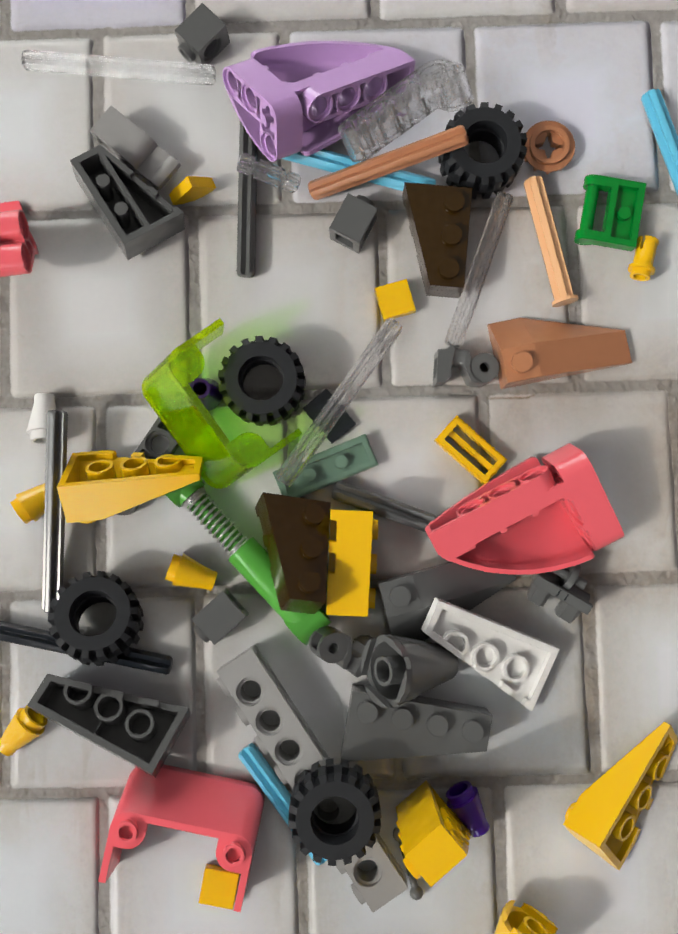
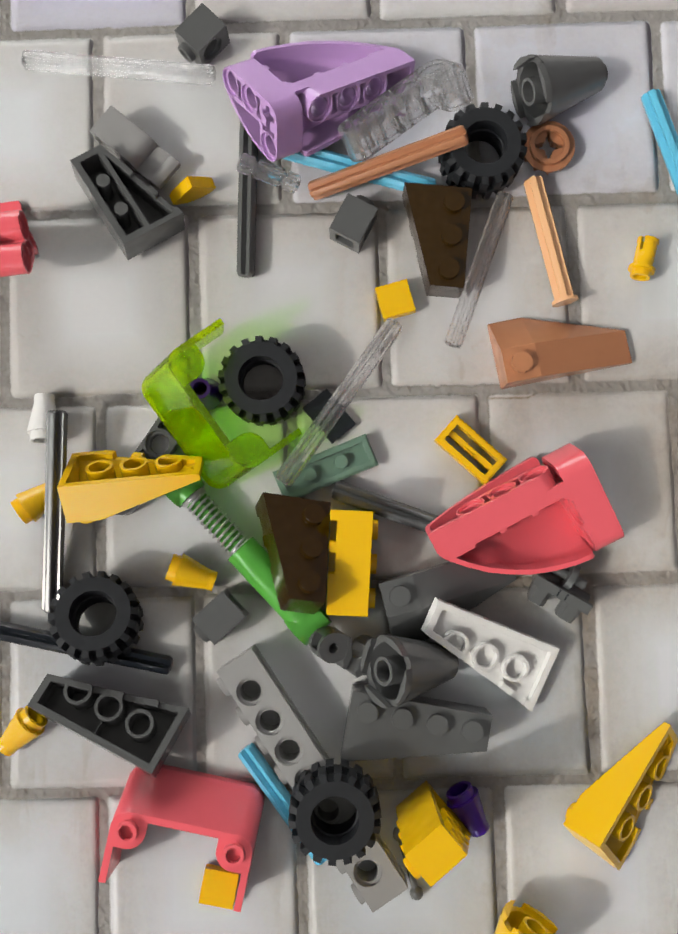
dark grey leg [432,345,499,388] -> none
green plate [574,174,647,251] -> none
none -> dark grey cone [511,54,608,126]

